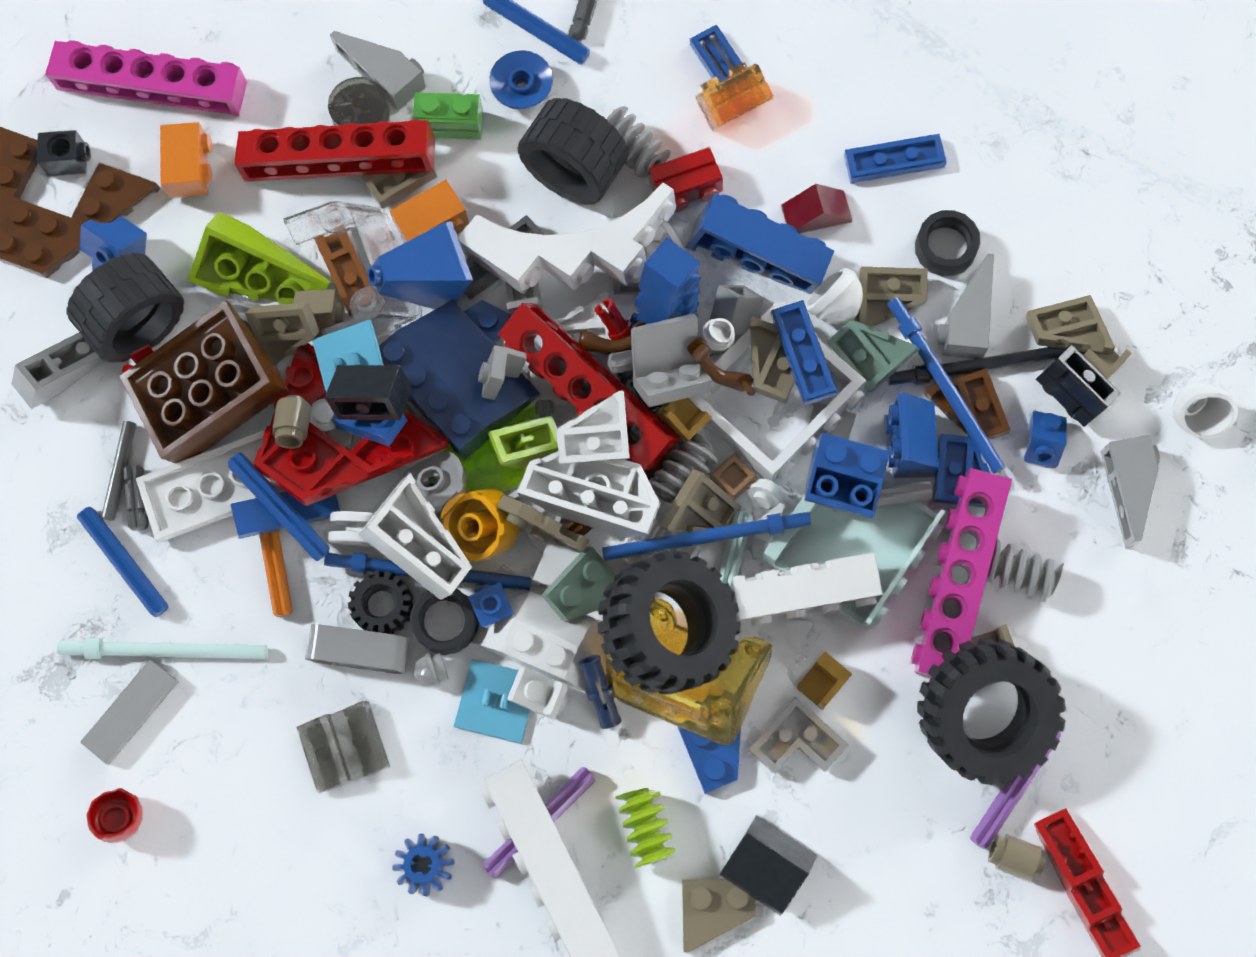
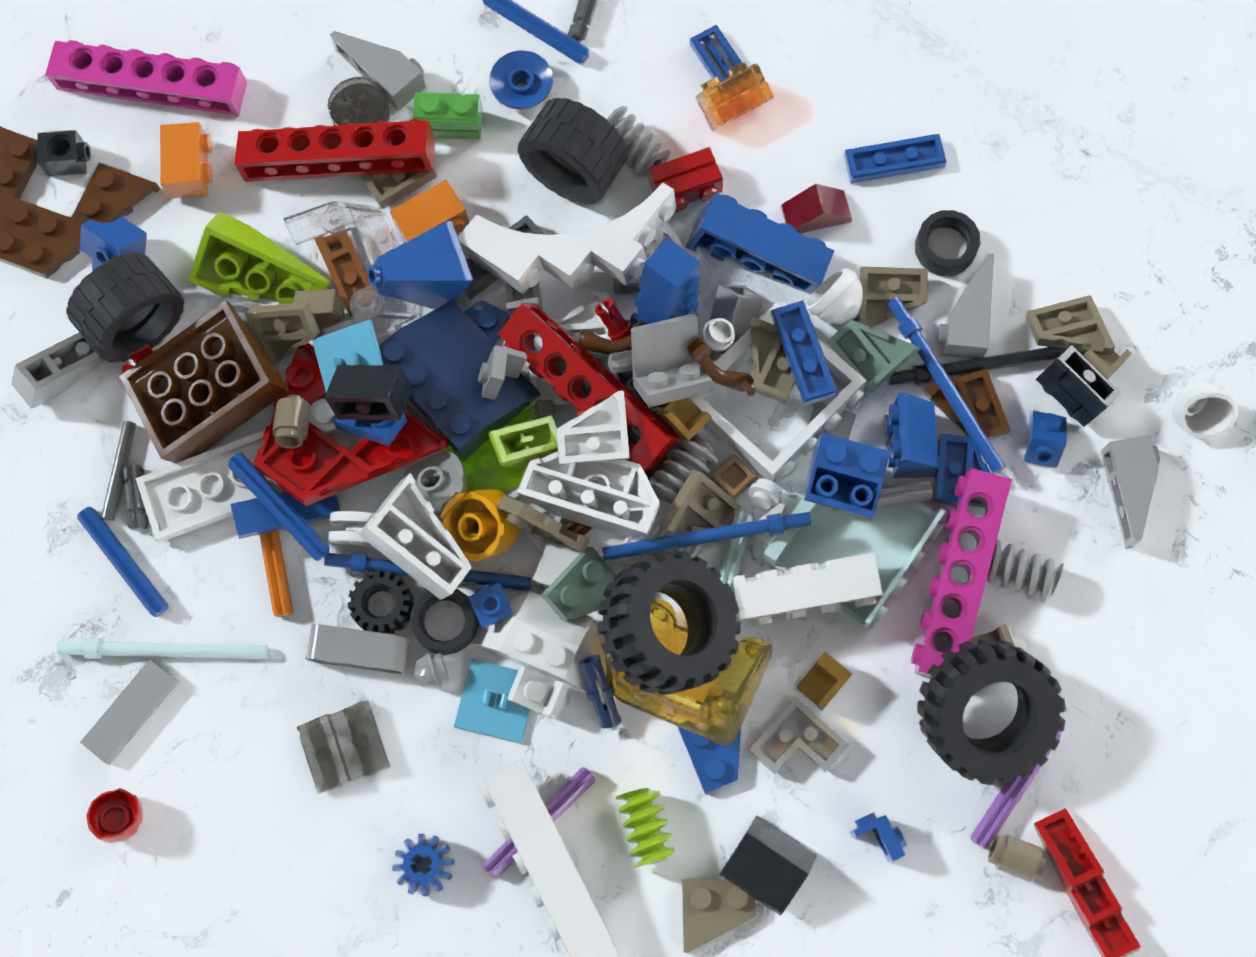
none -> blue bracket [850,812,907,862]

